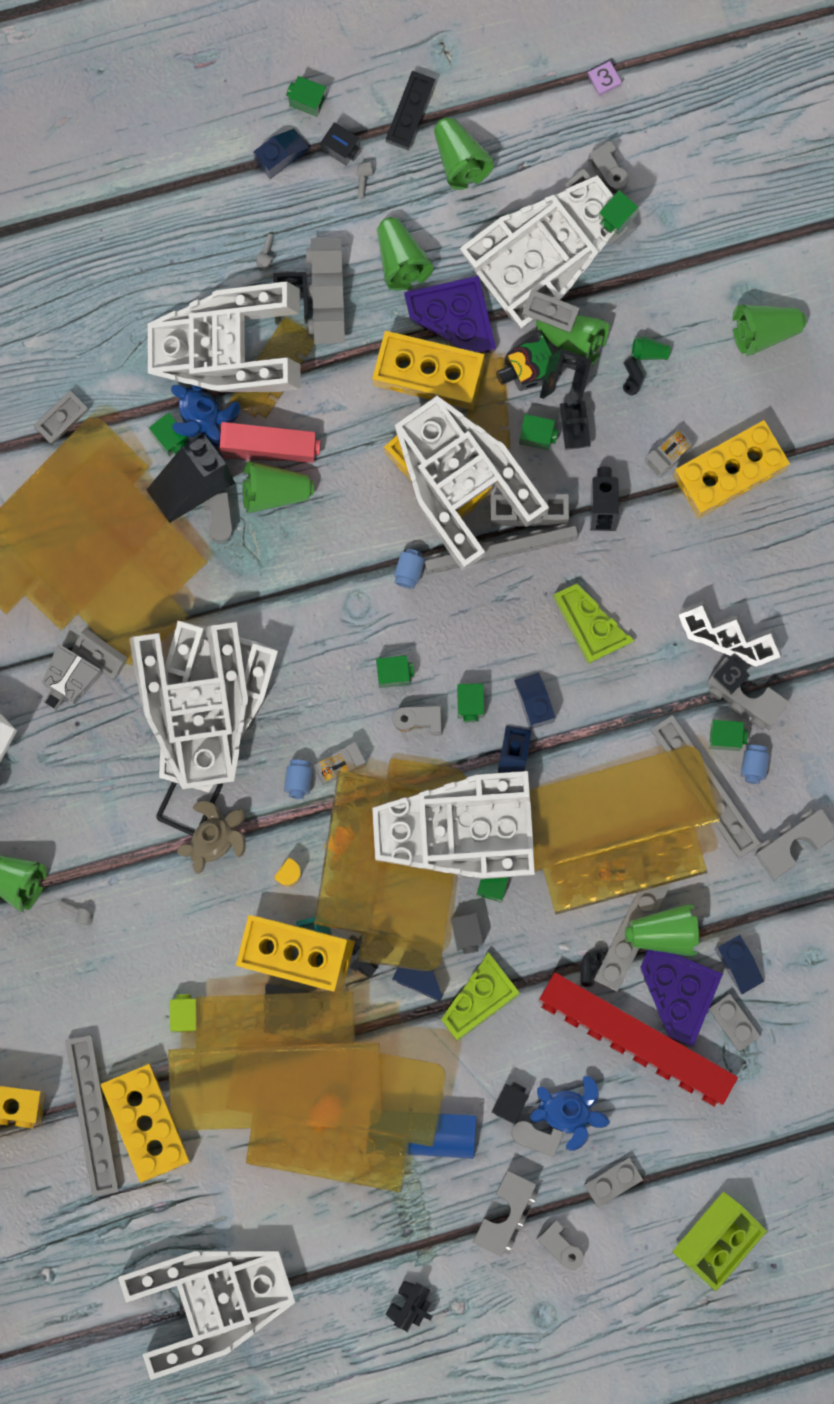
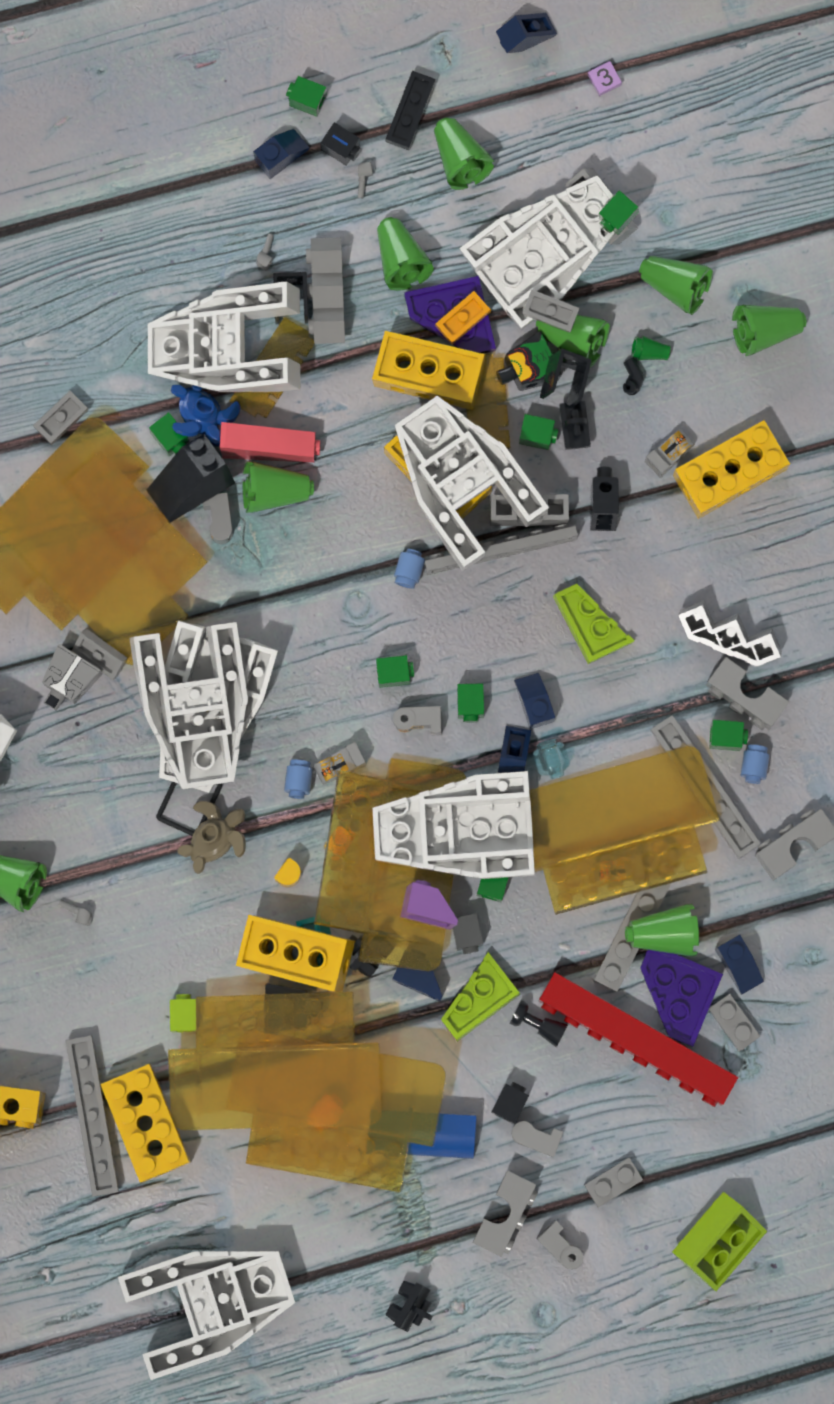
blue animal [530,1076,610,1151] -> none
black arm [580,949,605,987] -> none
light grey leg [588,141,628,194] -> none
black tile [713,657,750,695] -> none
none -> medium lavender slope [400,880,458,930]
none -> light orange plate [435,291,491,345]
none -> dark blue slope [496,12,557,53]
none -> black piece [509,1000,568,1047]
none -> clear light blue head [533,739,570,779]
none -> bright green cone [639,256,713,315]

